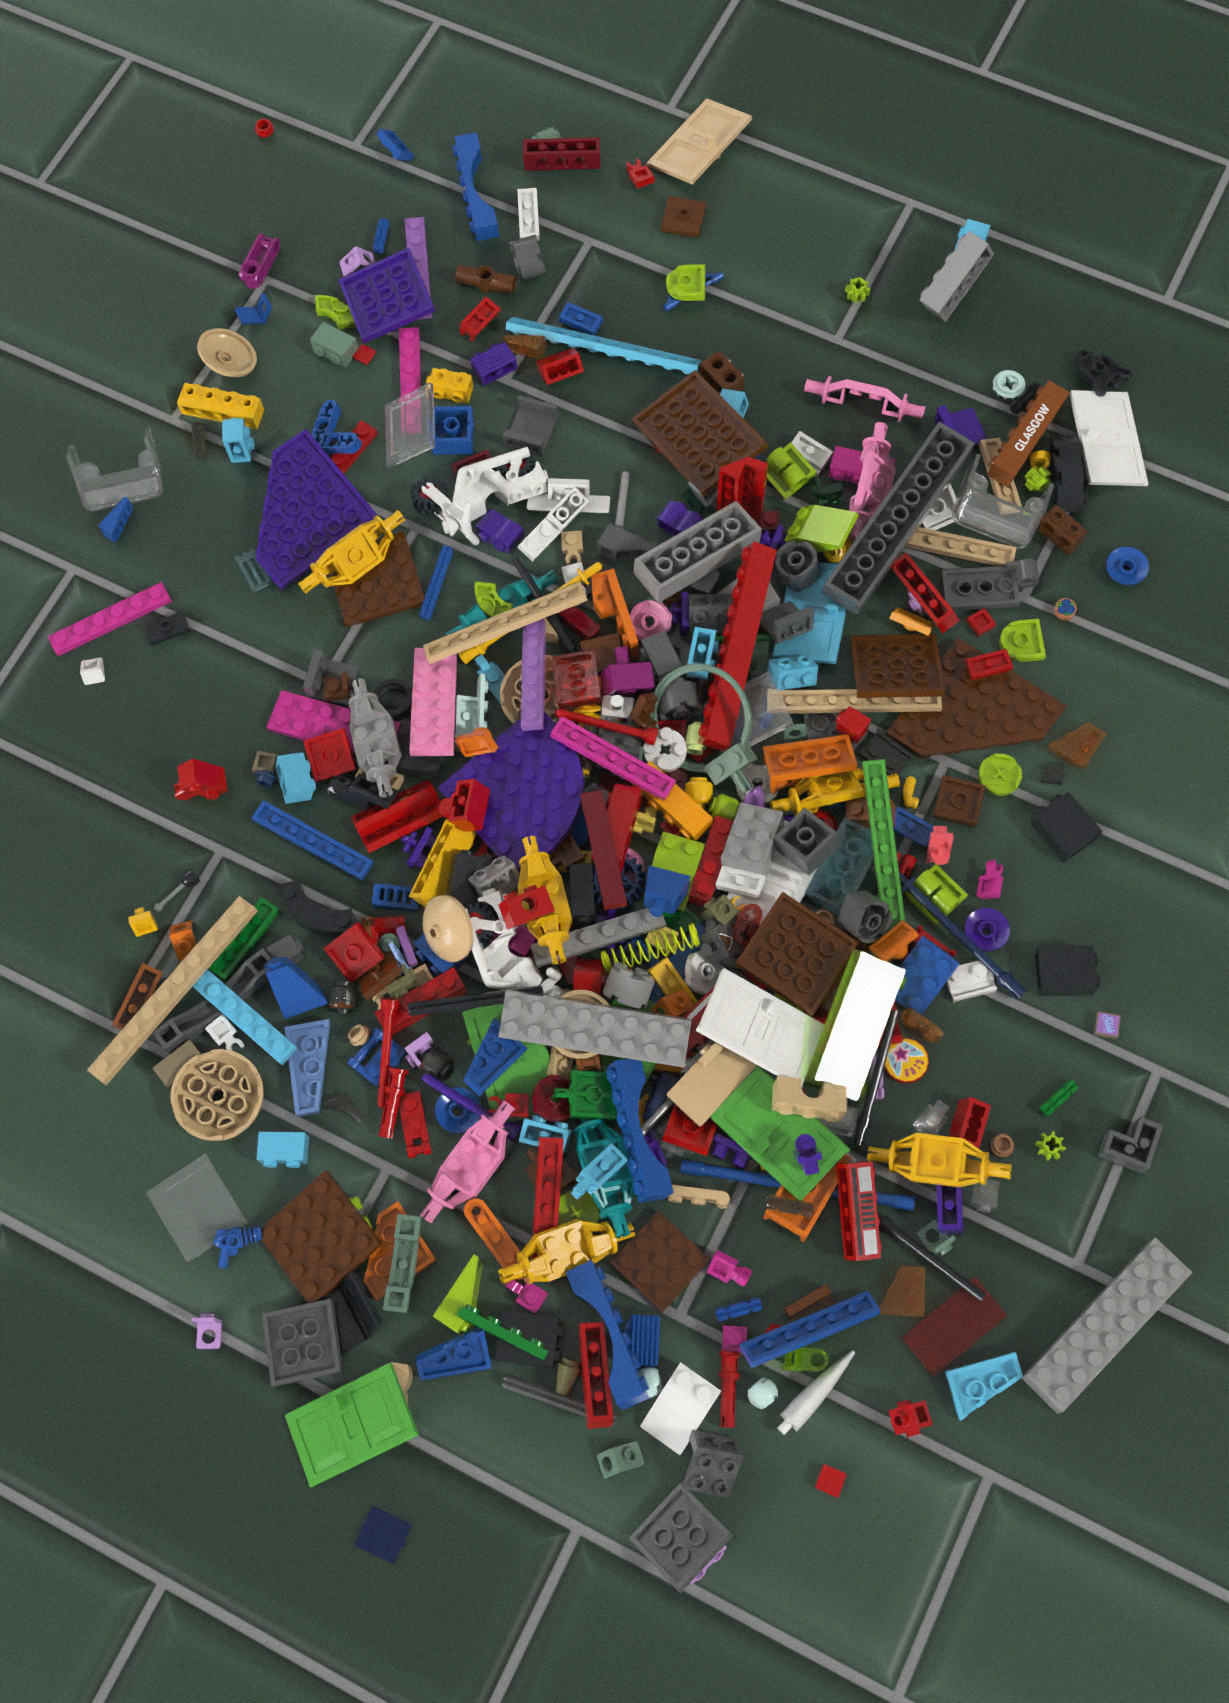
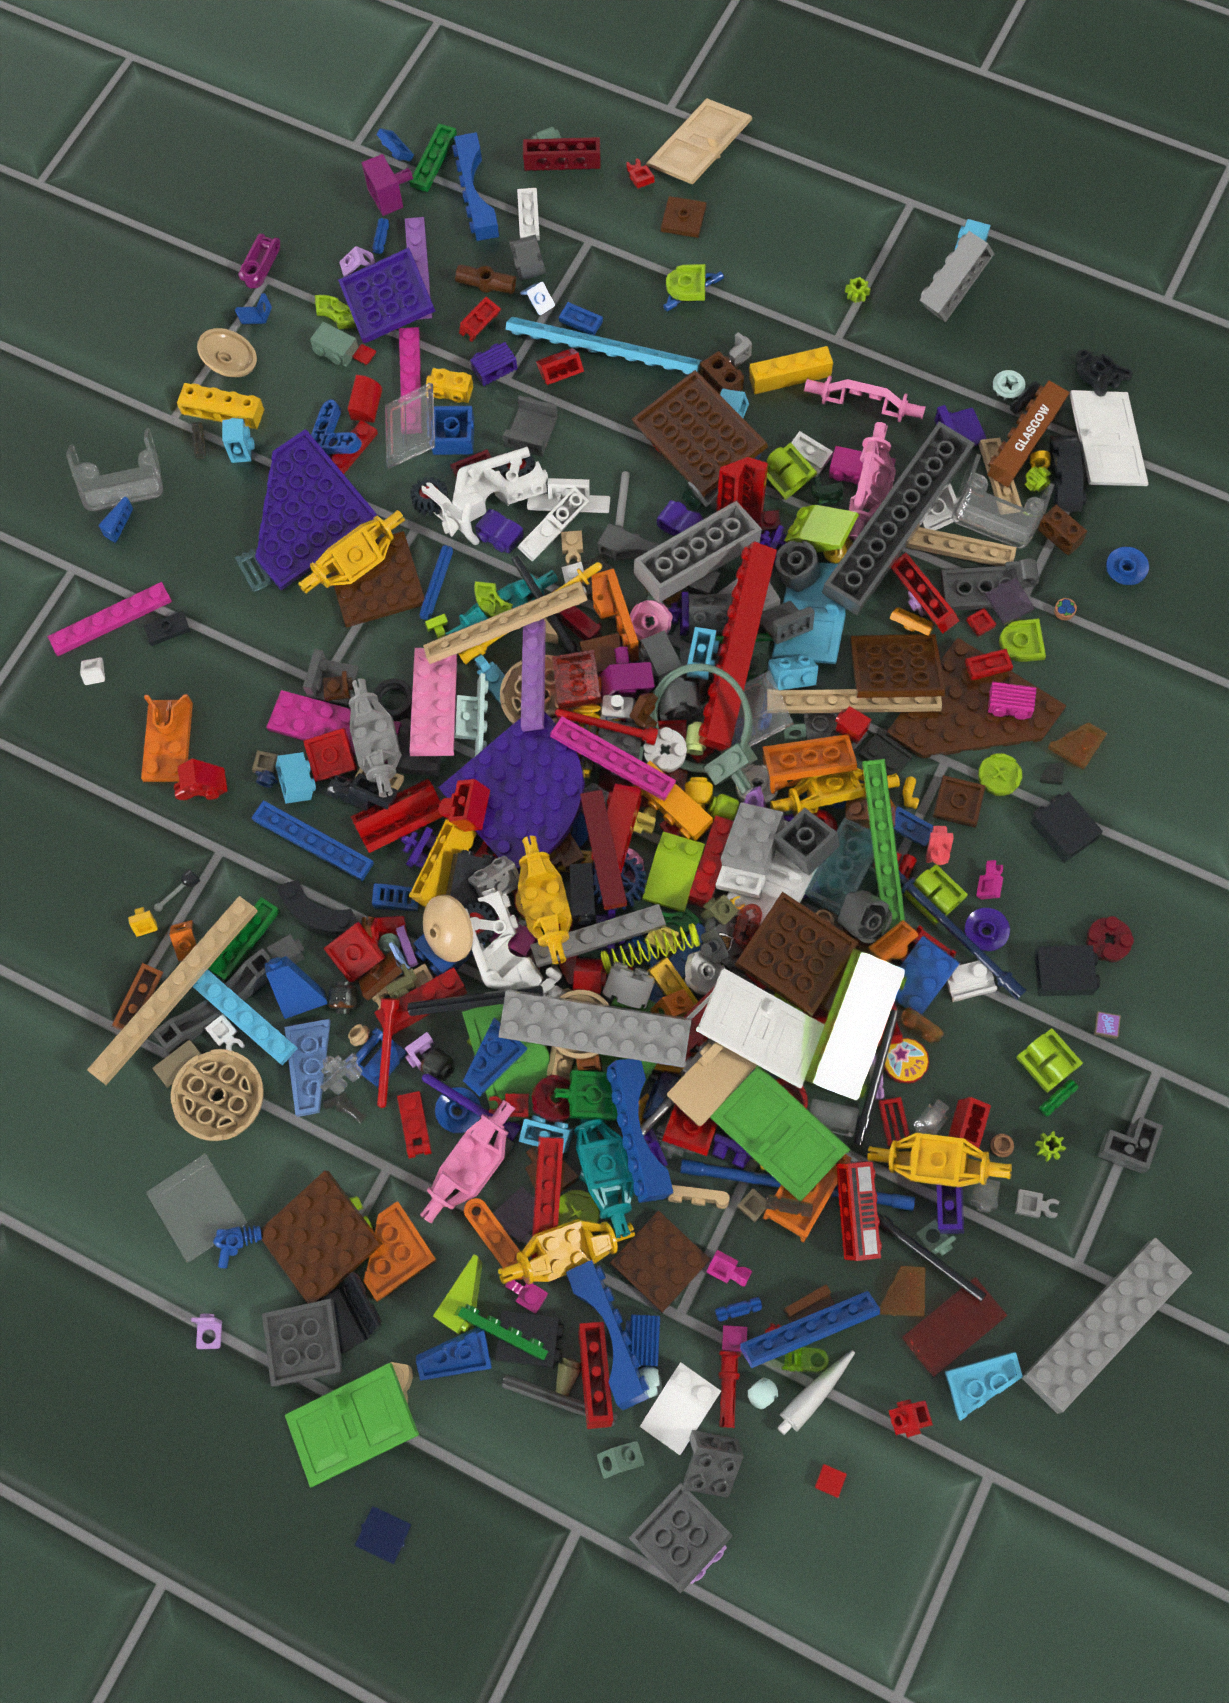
red plate [255,119,274,138] -> none
medium azure brick [256,1132,309,1168] -> none
red pin [378,1067,409,1139] -> none
sand green slope [383,1214,422,1313] -> none
orange tile [454,727,498,757] -> none
red brick [498,884,555,930] -> none
clear orange slope [503,335,547,359] -> none
medium azure hinge [571,1143,628,1200] -> none
blue torso [643,865,690,917] -> none
tan arch [772,1075,847,1122] -> none
dark purple hips [793,1134,822,1175] -> none
none -> orange plate [141,694,193,782]
none -> clear hips [320,1053,362,1095]
none -> red brick [348,375,382,423]
none -> magenta brick [361,154,413,216]
none -> green plate [409,124,457,192]
none -> lime tile [425,614,448,639]
none -> clear purple piece [493,1186,535,1242]
none -> bracket [520,282,555,315]
none -> light grey bracket [729,332,752,368]
none -> dark tan plate [737,1189,770,1223]
none -> yellow brick [749,346,833,394]
none -> red tile [878,1097,910,1147]
none -> clear purple piece [985,578,1035,625]
none -> dark pink brick [988,682,1036,720]
none -> light grey plate [1015,1189,1059,1218]
none -> lime plate [1016,1028,1083,1093]
none -> dark red plate [1086,916,1134,962]

